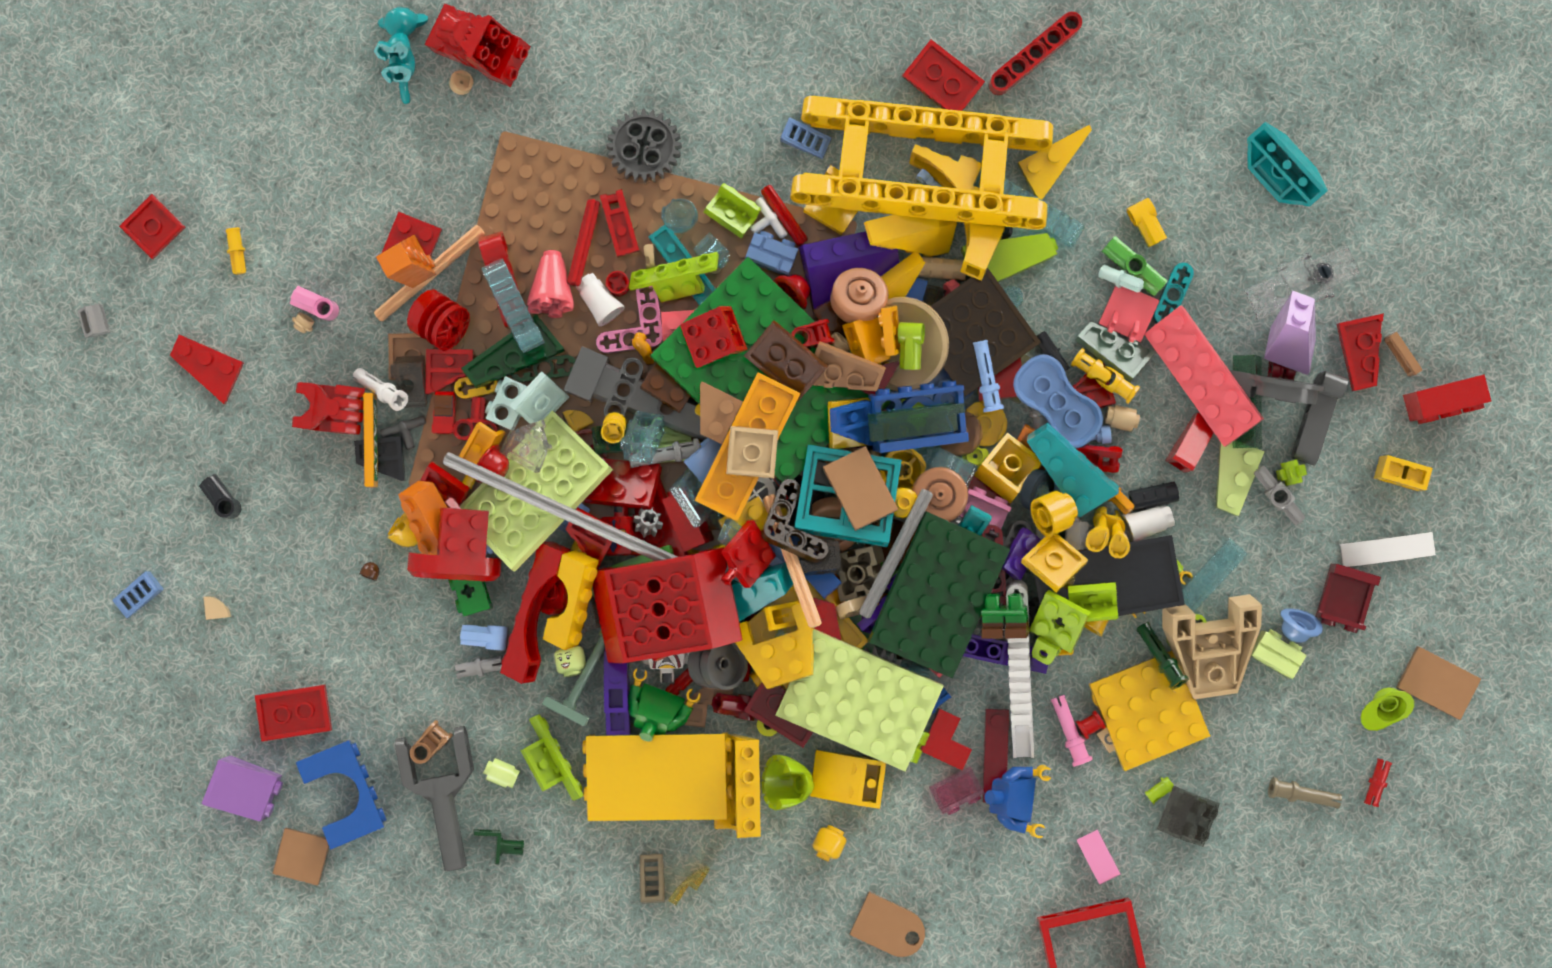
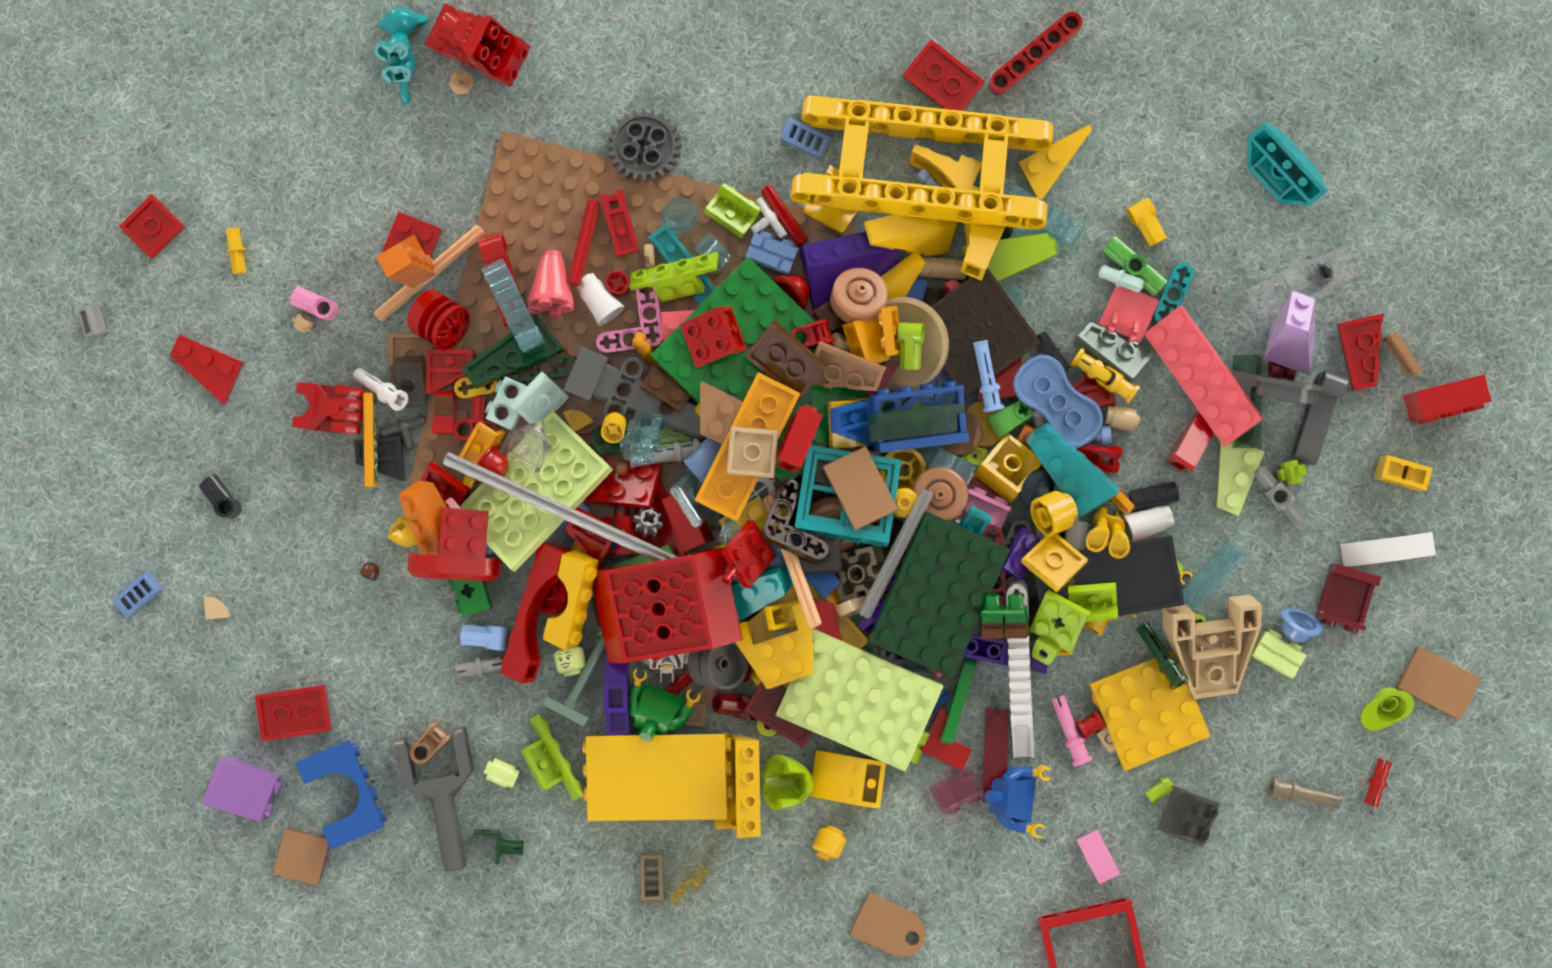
none -> red window [775,405,823,474]
none -> green beam [940,657,977,745]
none -> bright green piece [986,400,1033,437]

